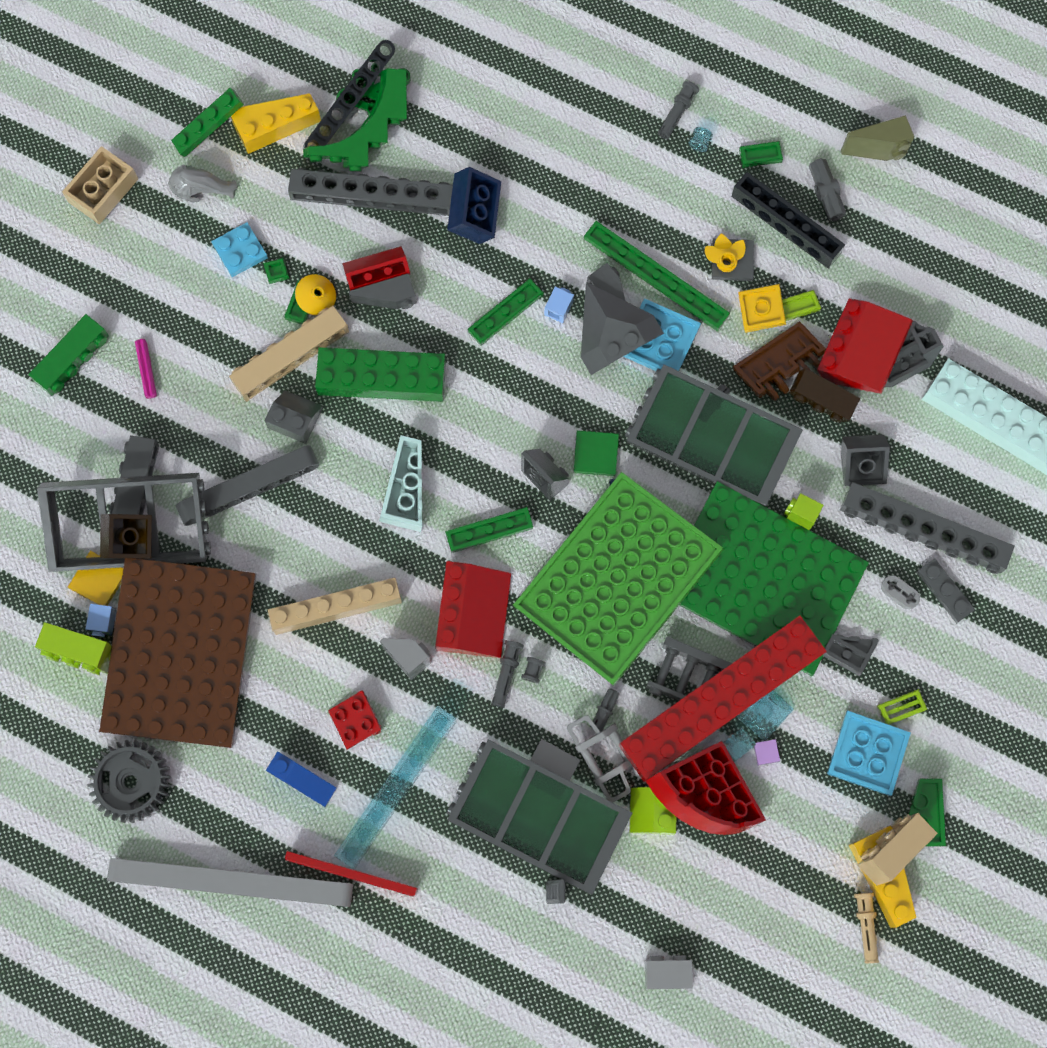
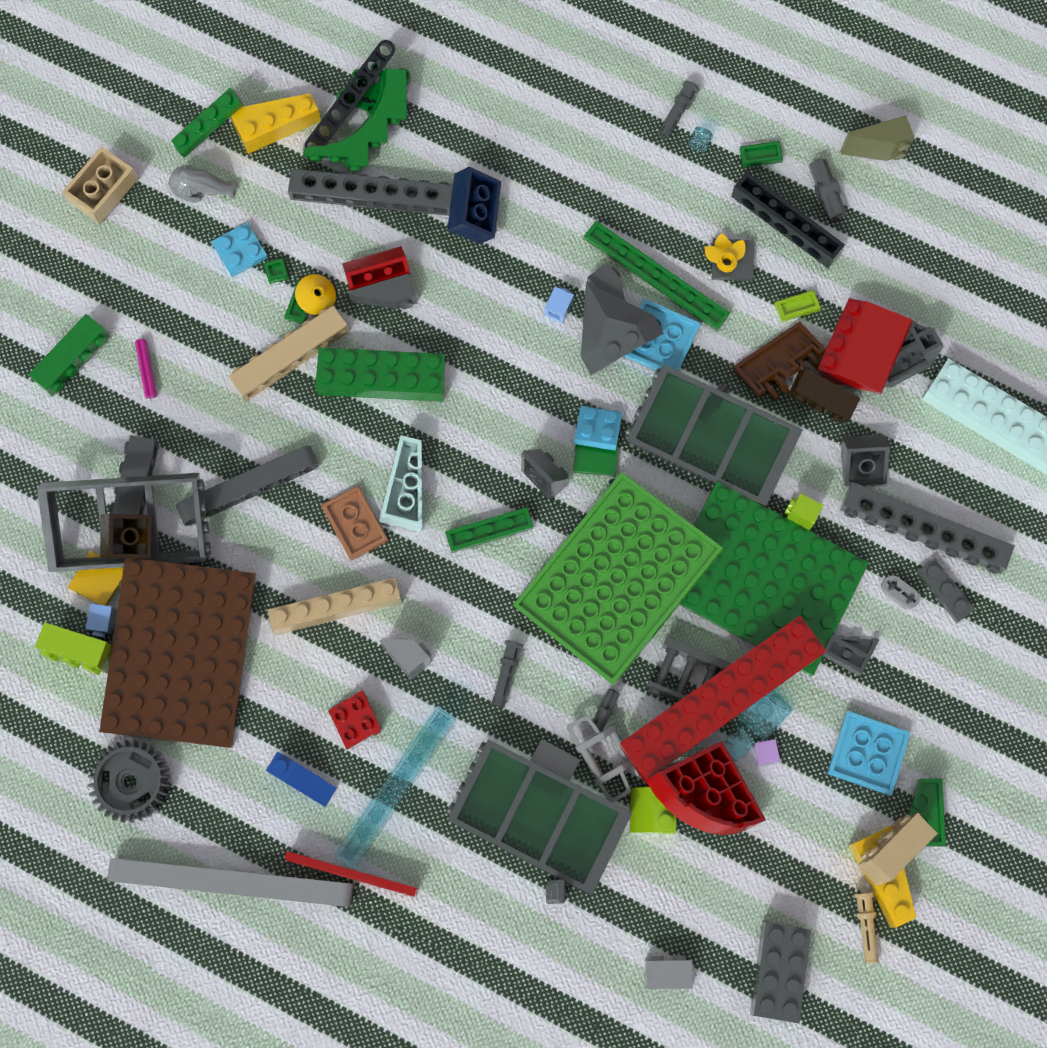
dark grey slope [264,390,323,444] -> none
red slope [435,561,511,658] -> none
green tile [467,278,544,346] -> none
dark grey bush [521,657,546,684] -> none
yellow tile [738,284,786,333] -> none
lime tile [877,689,928,725] -> none
none -> nougat tile [321,485,389,561]
none -> medium azure plate [574,406,622,451]
none -> dark grey brick [750,922,811,1024]

